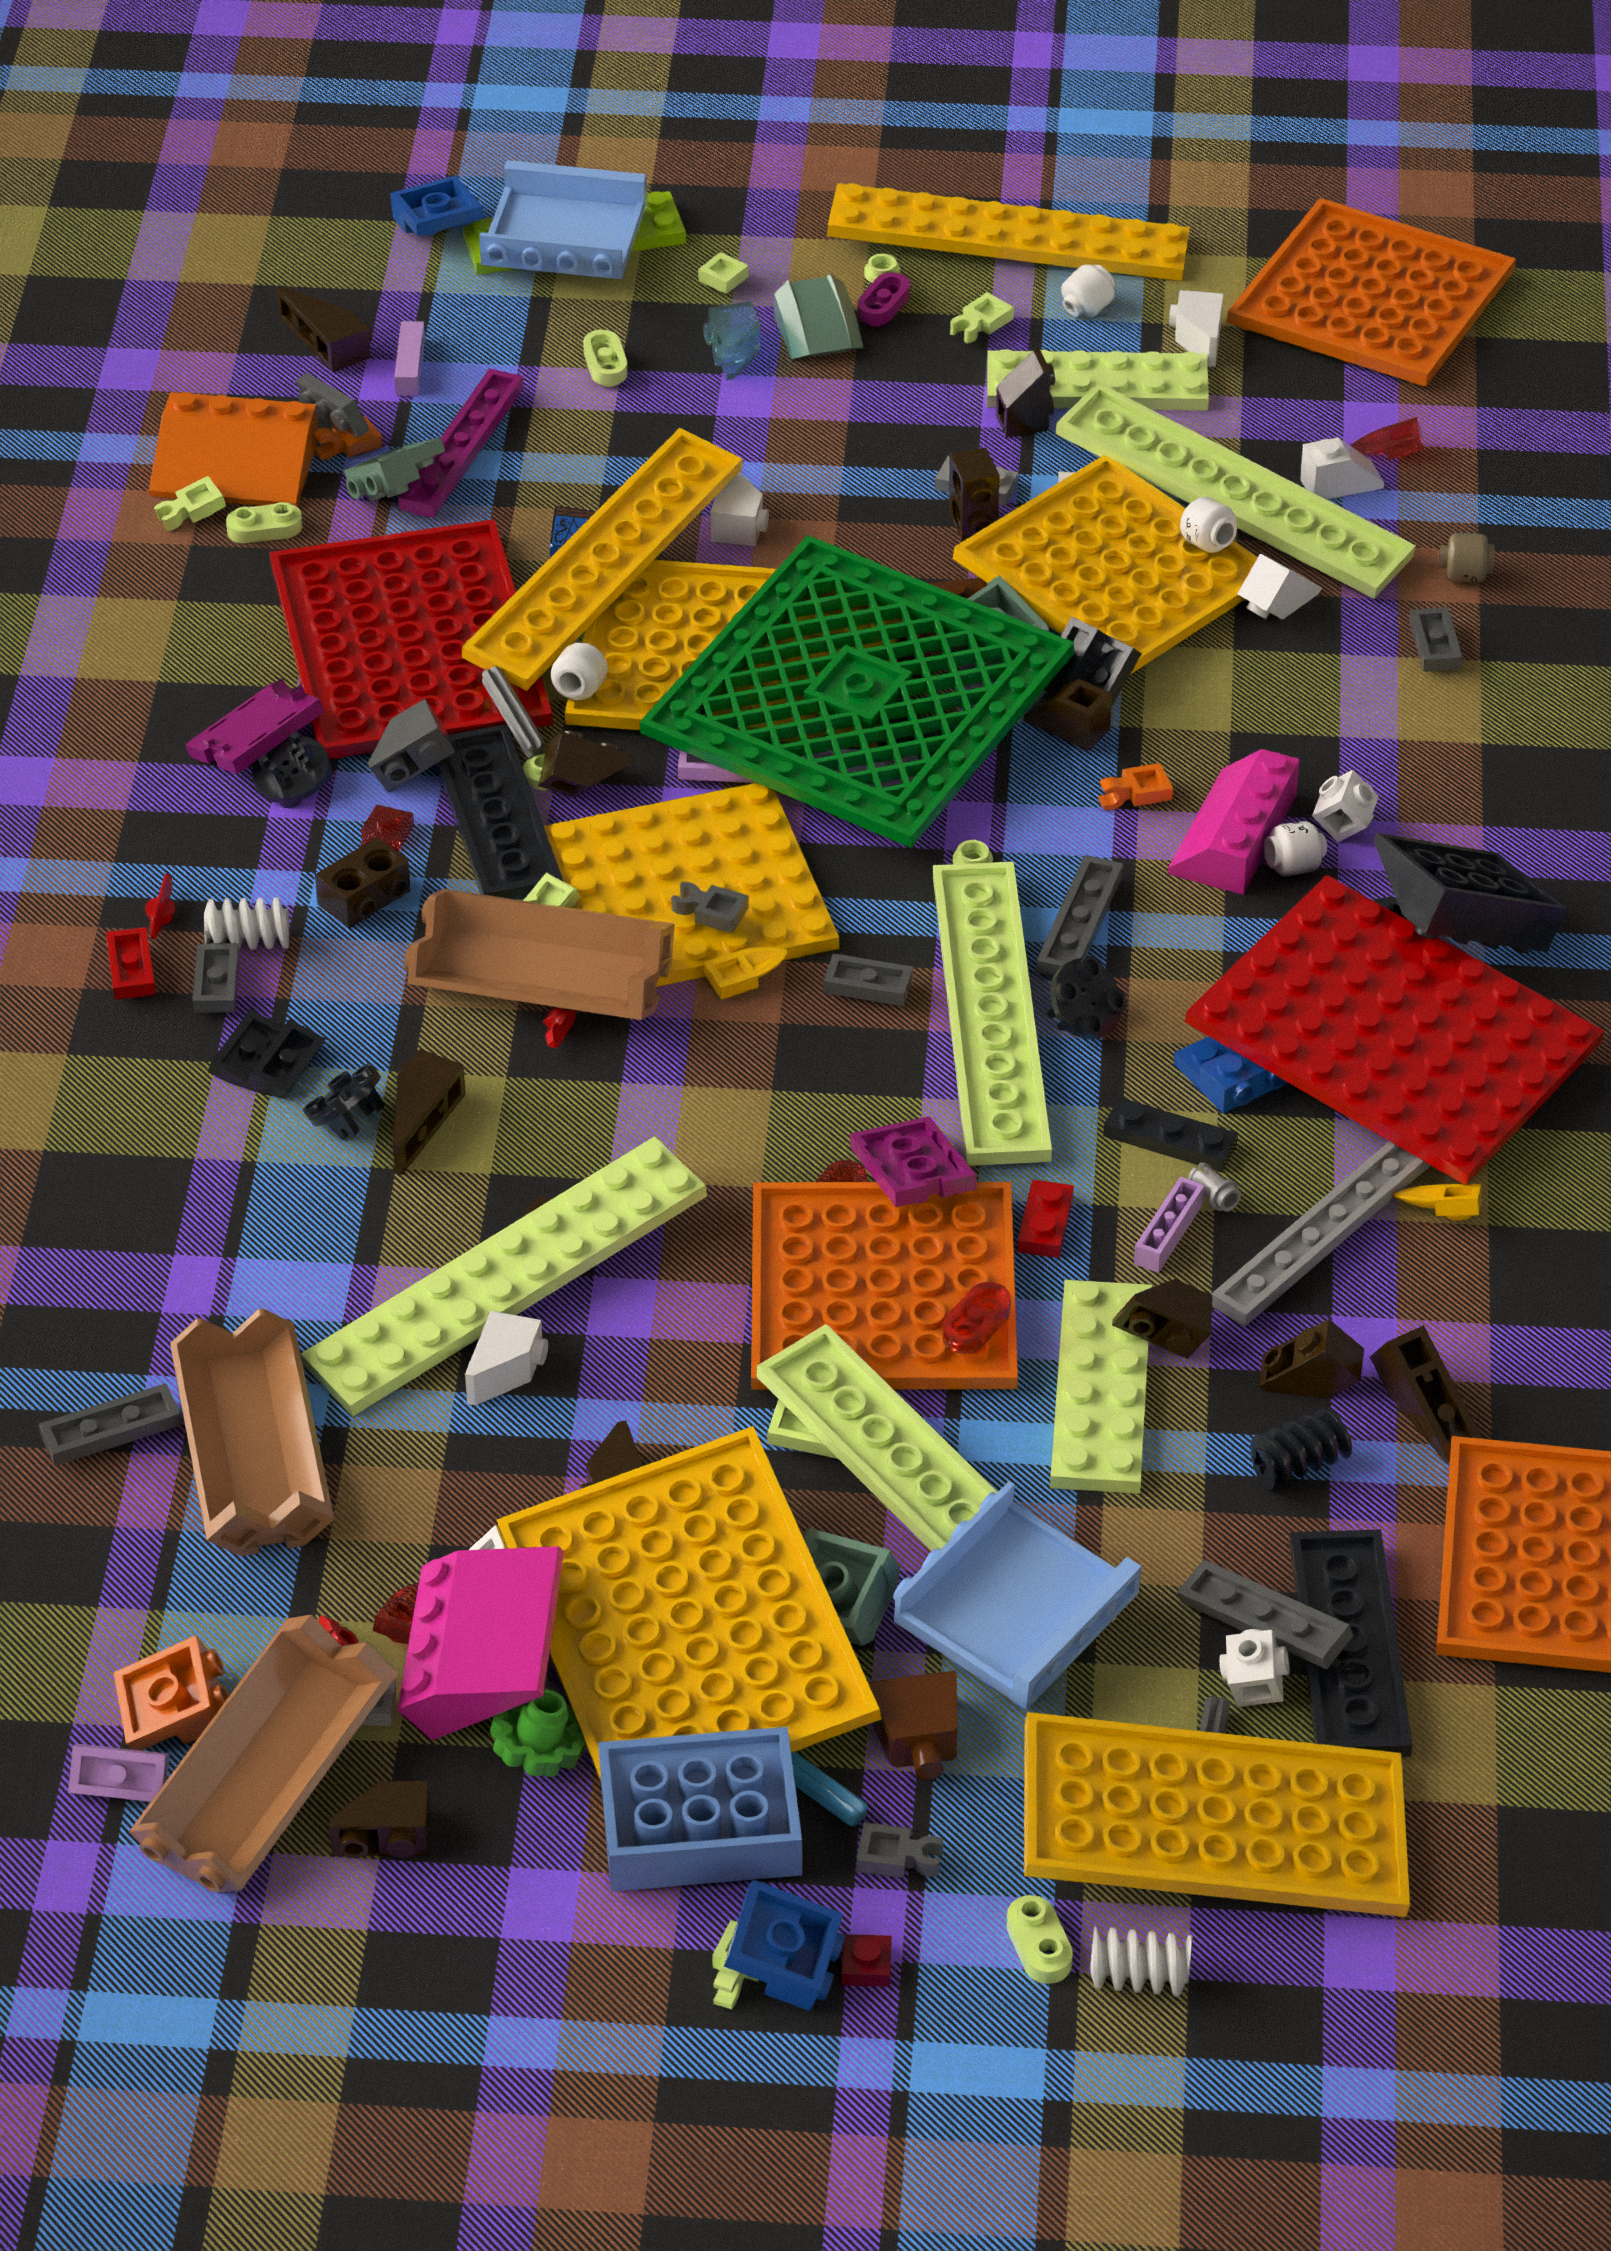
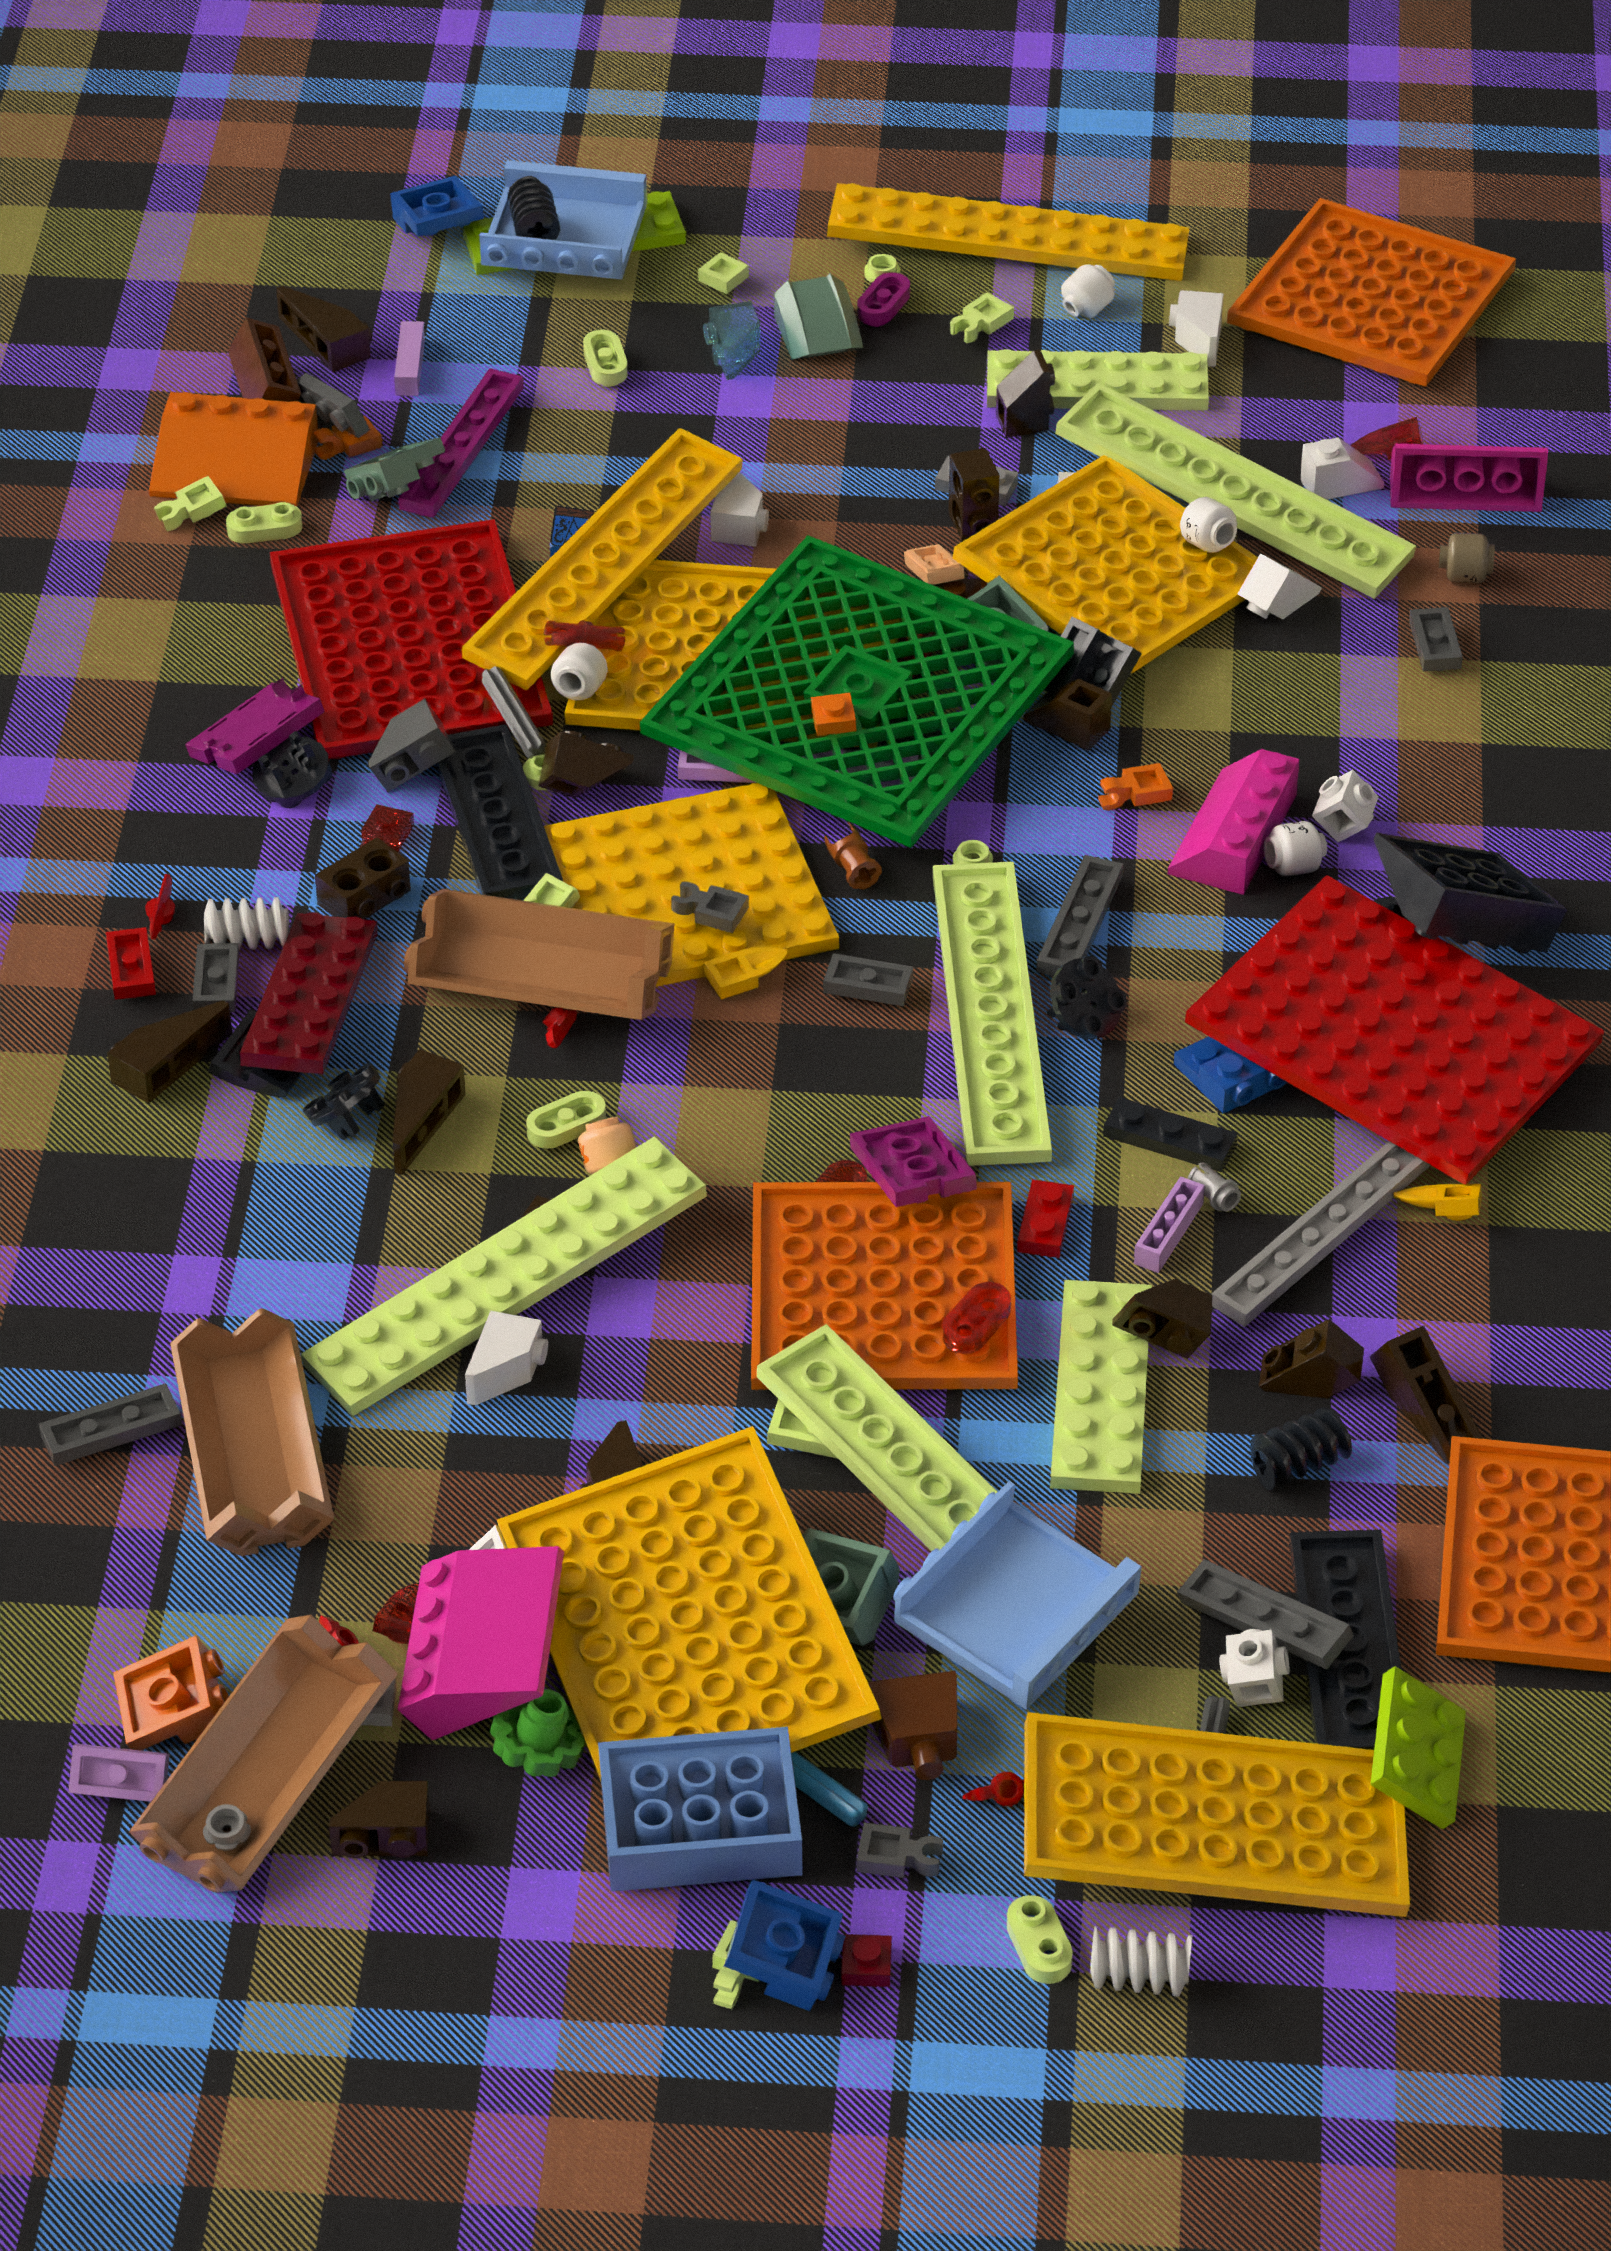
none -> dark brown slope [107,1000,232,1104]
none -> light grey plate [203,1804,251,1851]
none -> reddish brown brick [228,317,301,402]
none -> dark red plate [240,912,378,1074]
none -> black piece [507,176,560,240]
none -> yellowish green plate [526,1091,606,1149]
none -> clear red pin [544,620,625,651]
none -> light nougat head [578,1116,637,1174]
none -> orange plate [811,692,856,736]
none -> dark orange piece [824,822,882,889]
none -> light nougat plate [904,544,965,585]
none -> red piece [962,1772,1024,1806]
none -> lime plate [1370,1666,1466,1830]
none -> dark pink slope [1390,444,1548,512]

